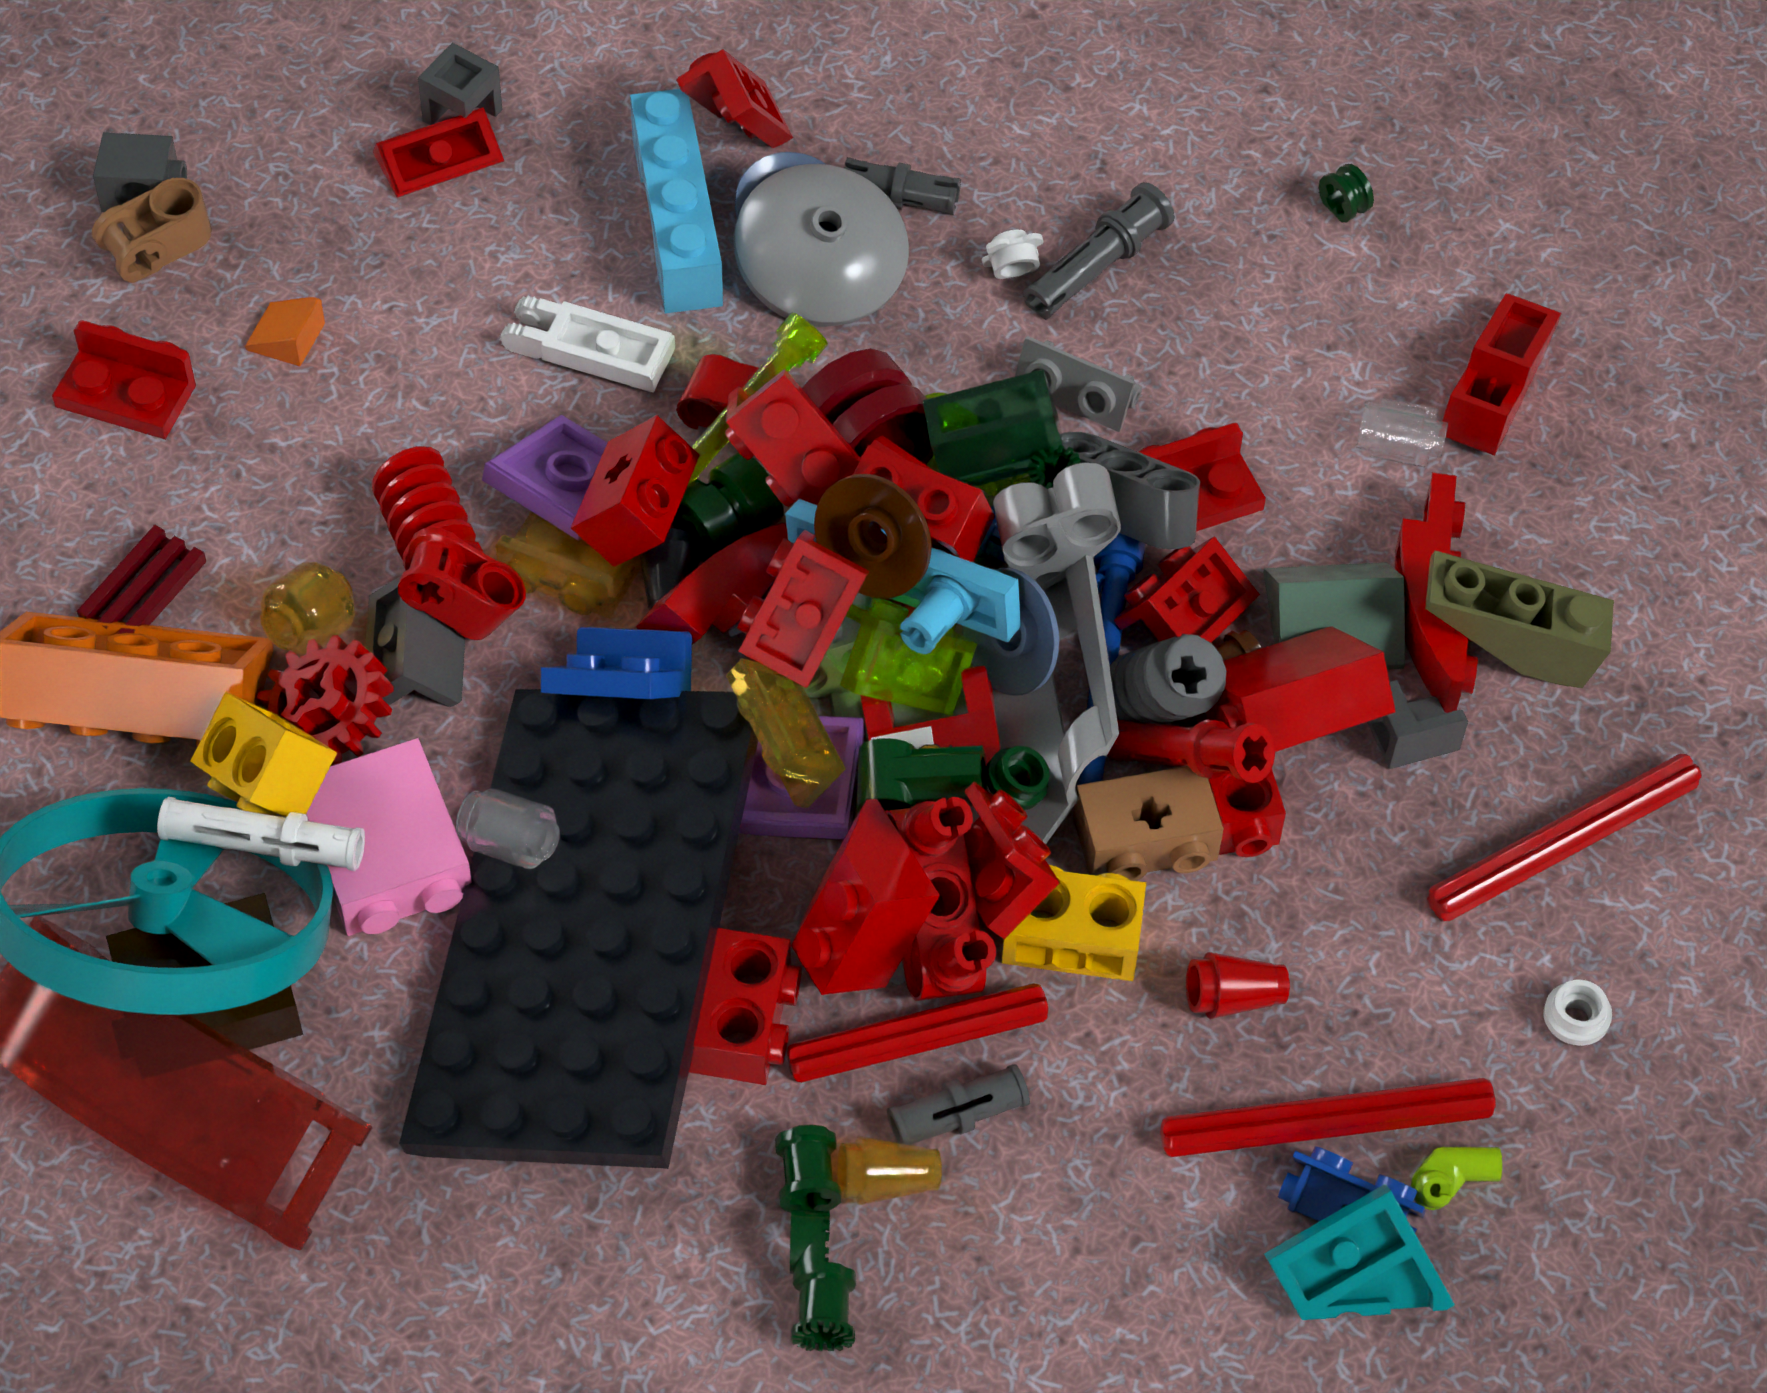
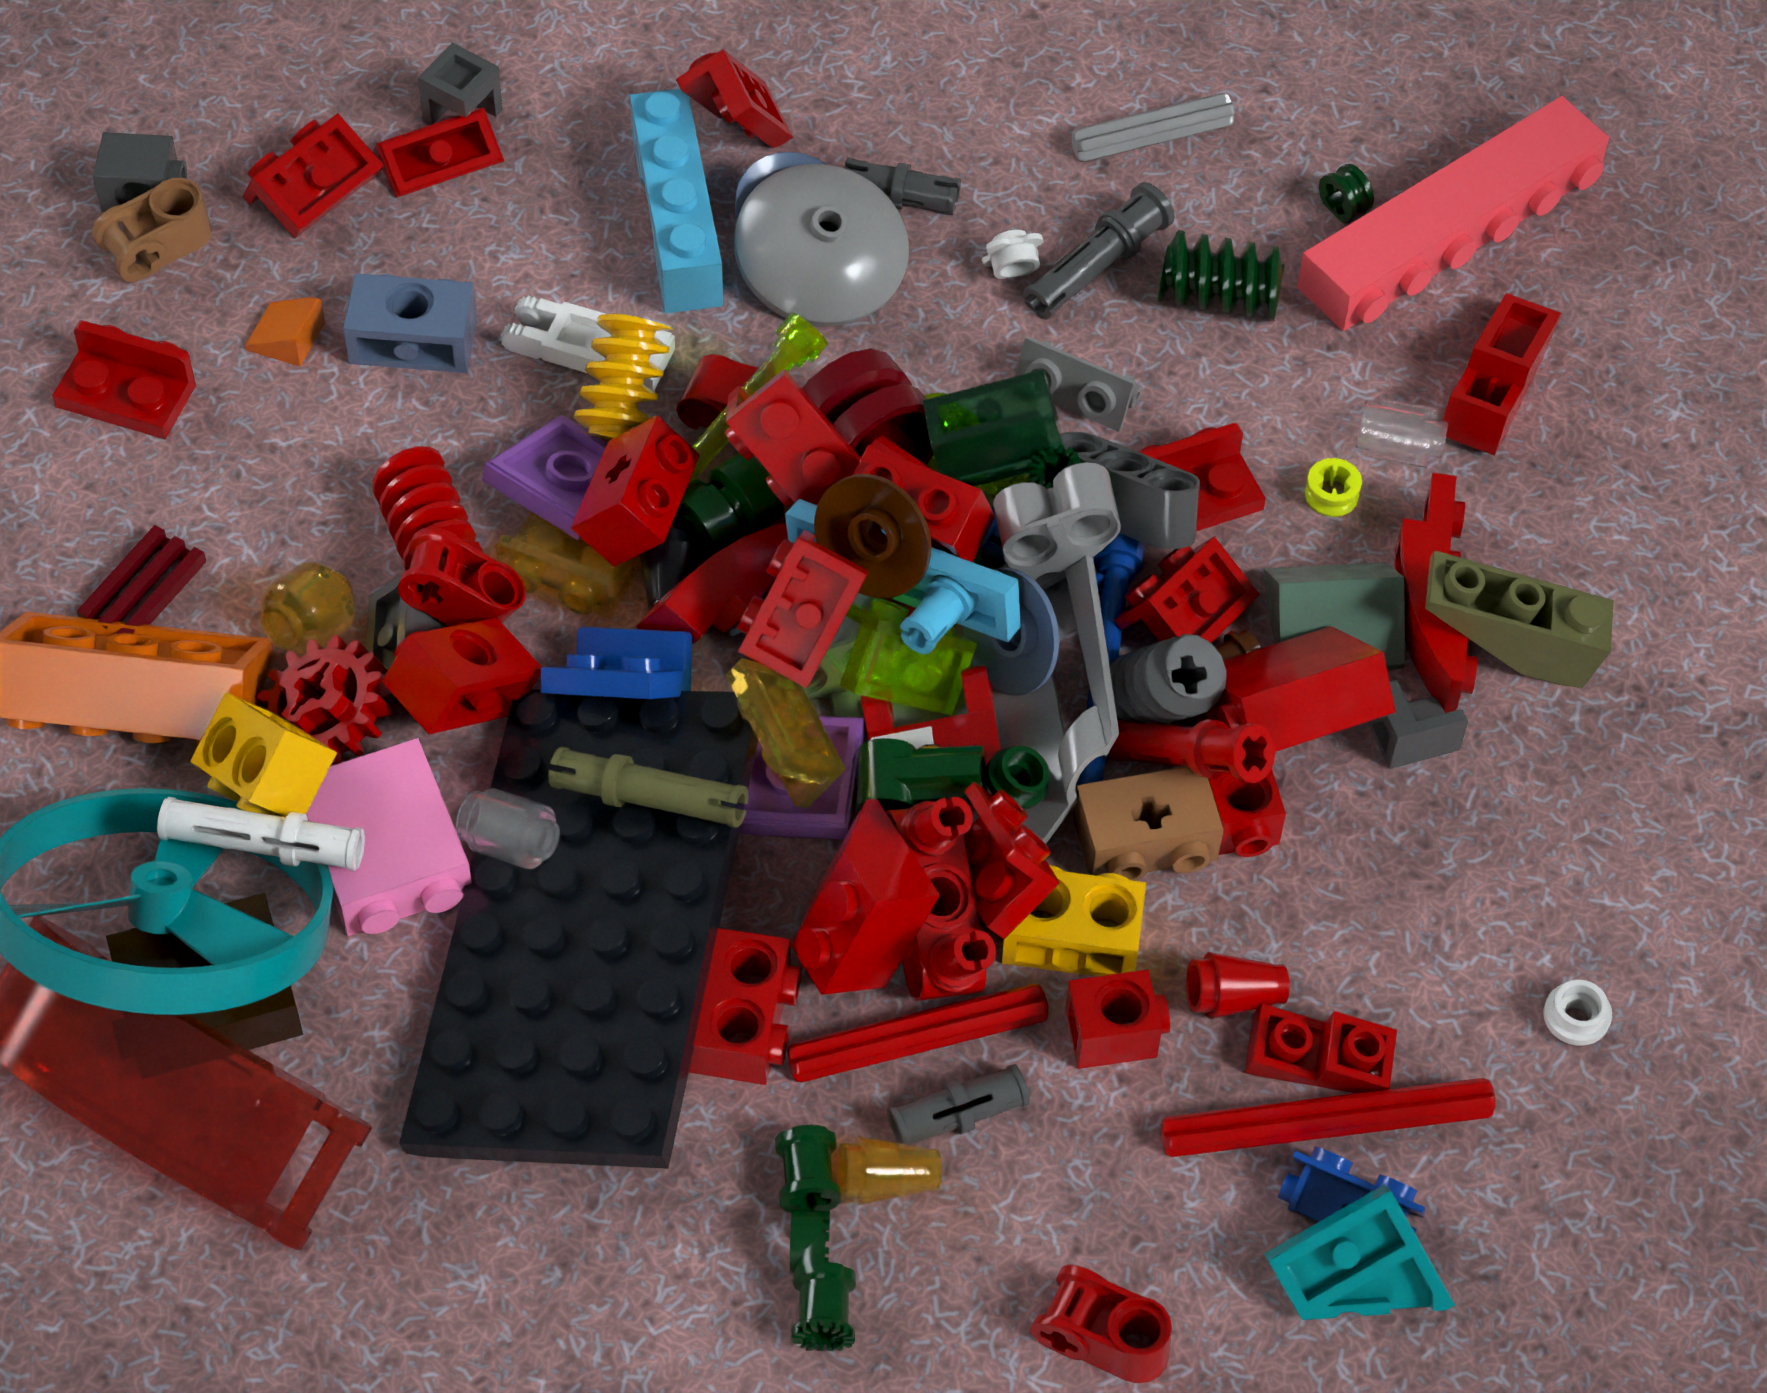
lime arm [1410,1147,1502,1210] -> none
red axle [1427,754,1702,921] -> none
none -> red bracket [242,113,384,238]
none -> sand blue brick [343,273,478,373]
none -> red brick [382,617,542,735]
none -> olive pin [548,746,749,828]
none -> yellow piece [573,313,674,440]
none -> red piece [1030,1264,1172,1383]
none -> red brick [1065,969,1170,1069]
none -> light grey axle [1071,93,1235,162]
none -> dark green piece [1158,230,1285,321]
none -> red slope [1244,1003,1397,1093]
none -> coral brick [1297,96,1610,331]
none -> neon yellow bush [1304,458,1362,517]

